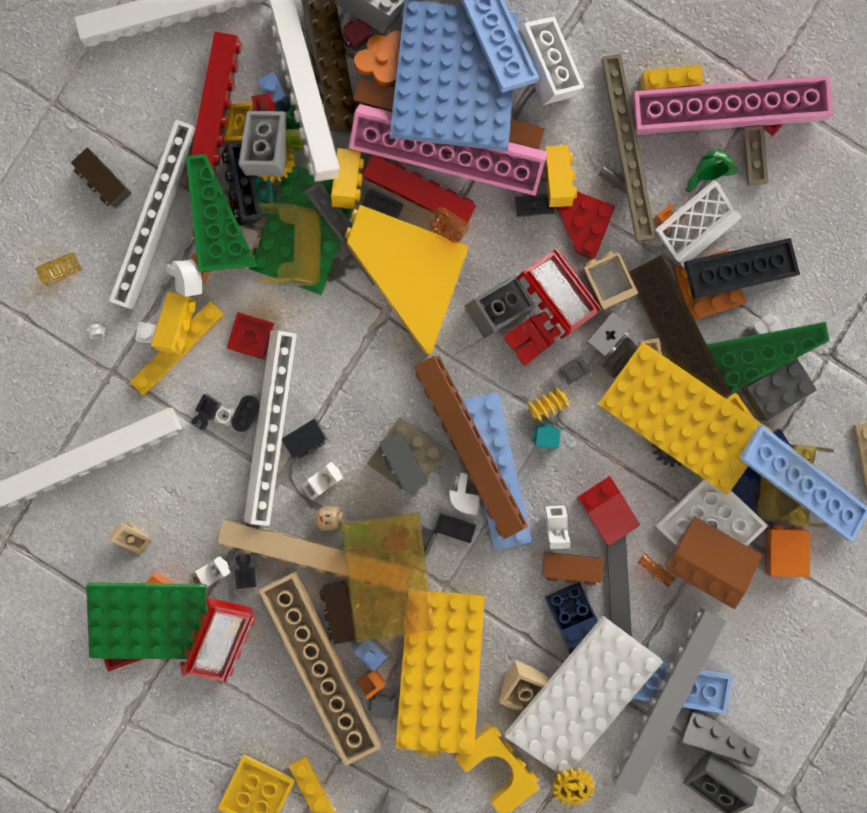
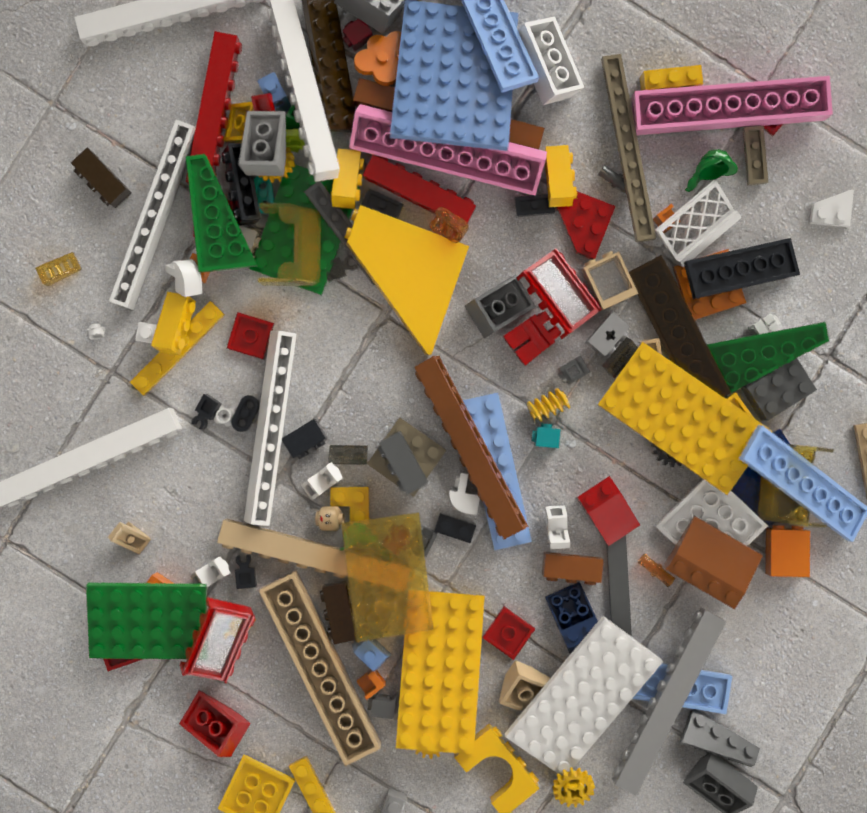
none -> red slope [179,690,251,757]
none -> clear smoke plate [328,445,368,465]
none -> yellow plate [330,487,369,525]
none -> red tile [482,606,536,660]
none -> white wing [810,190,854,227]

